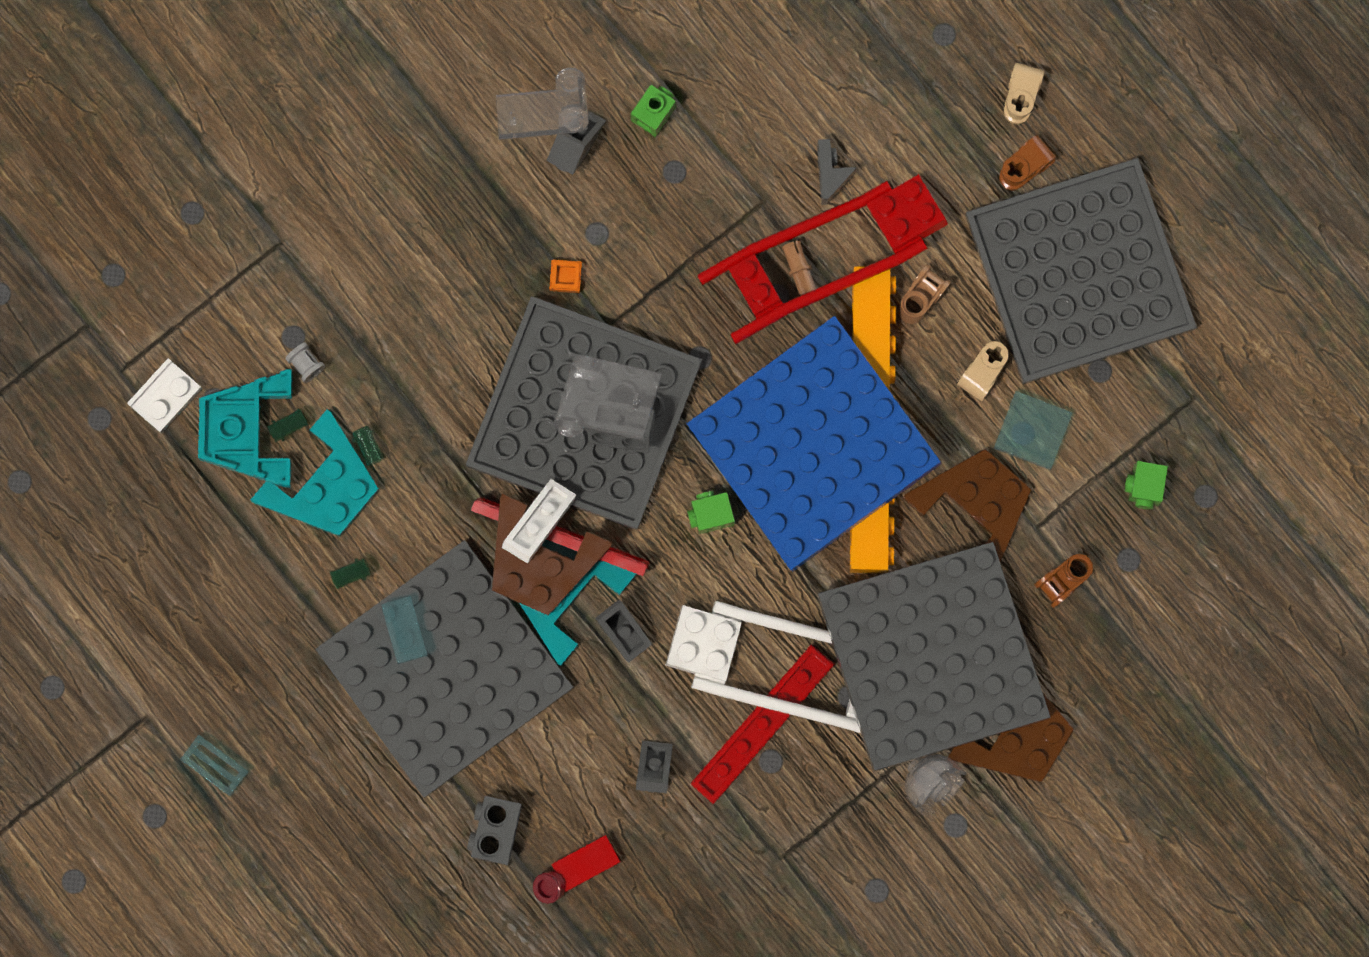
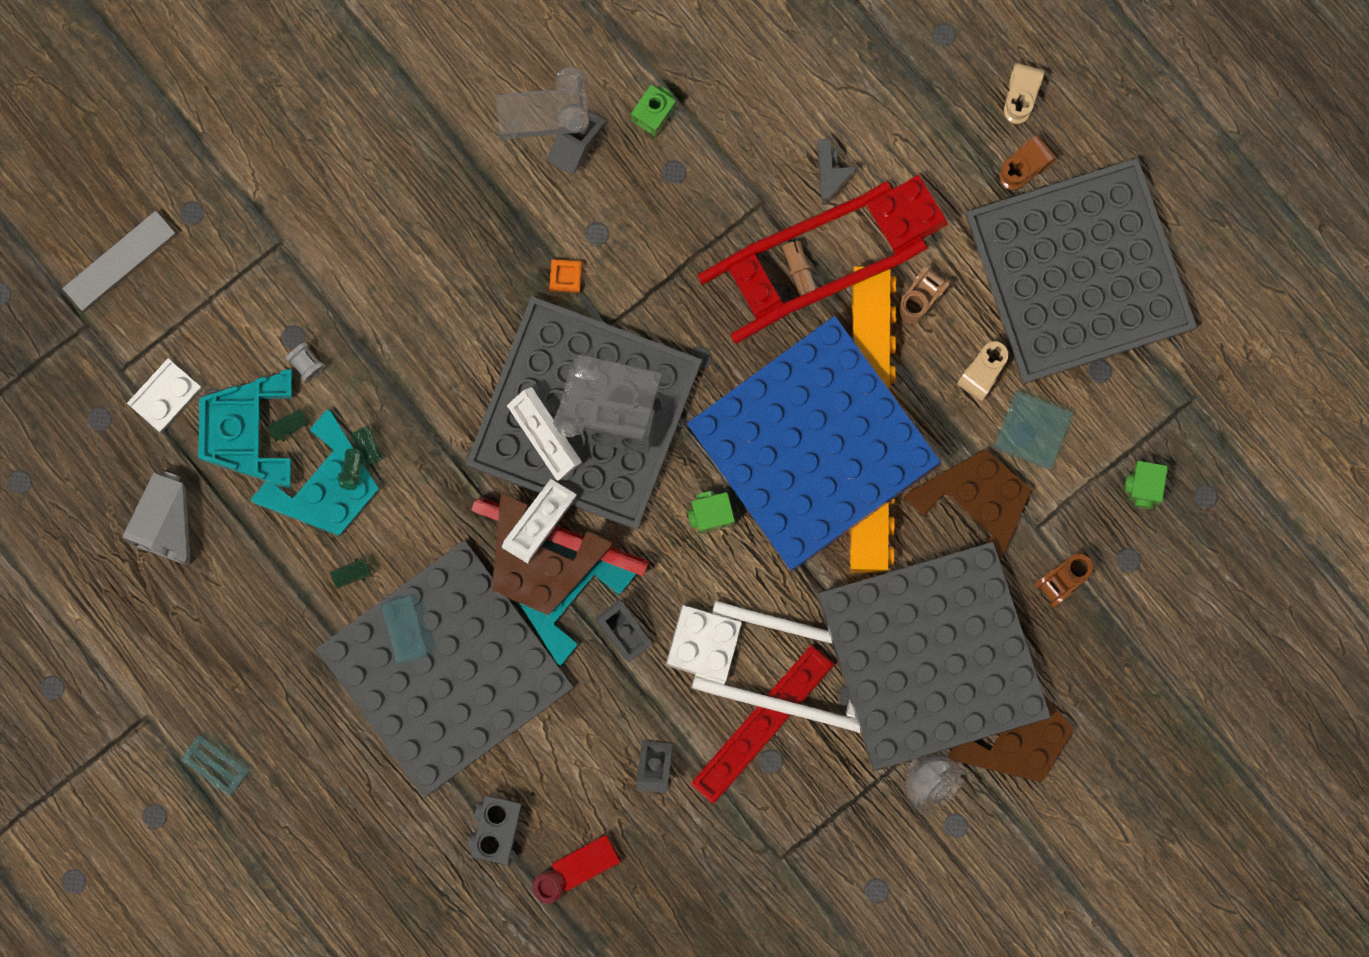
none -> light grey tile [62,211,176,313]
none -> light grey slope [122,471,190,566]
none -> clear green pin [337,449,365,490]
none -> white plate [507,387,582,481]

